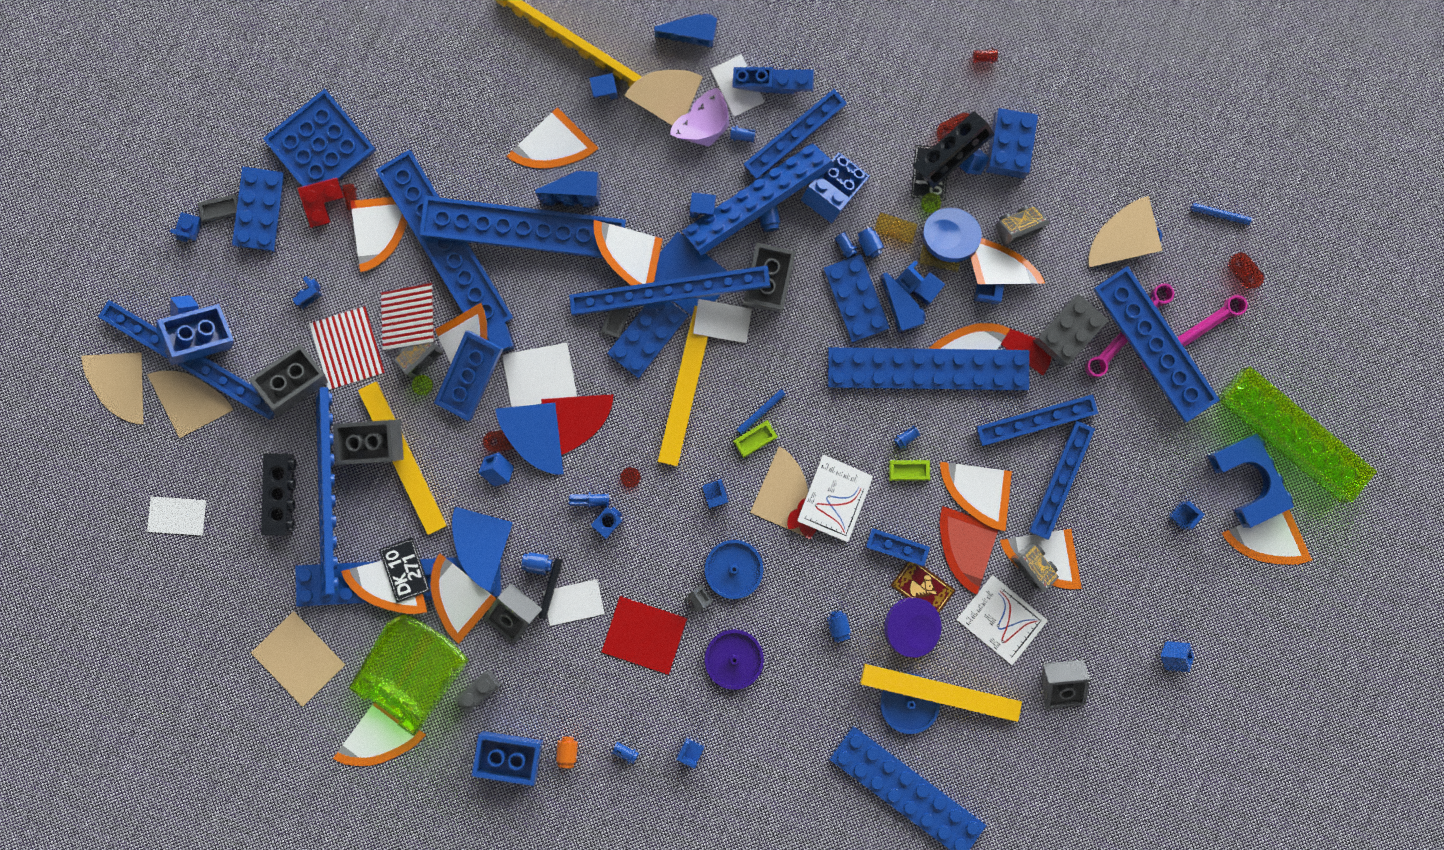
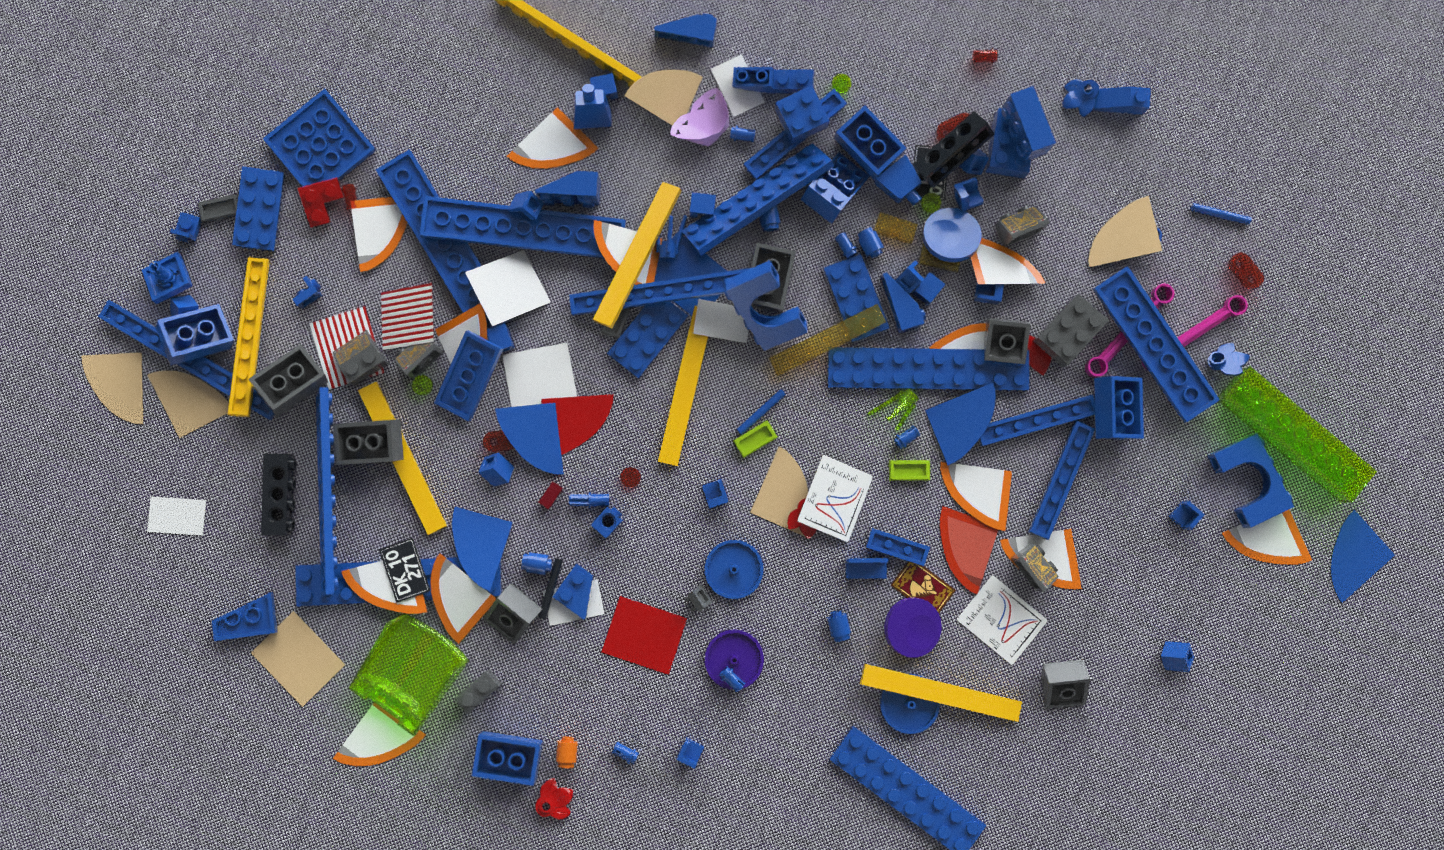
none -> blue plate [142,252,193,305]
none -> blue wing [212,592,278,641]
none -> yellow tile [227,257,270,417]
none -> dark grey slope [333,330,389,386]
none -> white sticker [465,250,550,326]
none -> blue panel [508,191,544,220]
none -> red plate [535,778,573,820]
none -> dark red piece [538,481,564,510]
none -> blue wing [552,563,593,620]
none -> blue torso [574,84,612,129]
none -> yellow tile [593,182,681,329]
none -> blue plant [656,215,687,259]
none -> blue pin [719,666,745,693]
none -> blue arch [724,260,808,351]
none -> clear yellow tile [769,304,886,376]
none -> blue brick [775,85,830,144]
none -> clear neon green plate [832,73,851,94]
none -> blue brick [834,105,907,181]
none -> blue panel [845,558,888,579]
none -> clear neon green plant [868,389,919,430]
none -> blue torso [875,155,922,206]
none -> blue sticker [925,383,996,465]
none -> blue panel [954,177,984,212]
none -> dark grey slope [984,318,1031,364]
none -> blue brick [1001,86,1056,162]
none -> blue plate [1063,79,1099,117]
none -> blue slope [1085,86,1151,115]
none -> blue brick [1094,376,1144,440]
none -> plate [1207,343,1250,376]
none -> blue sticker [1331,510,1395,603]

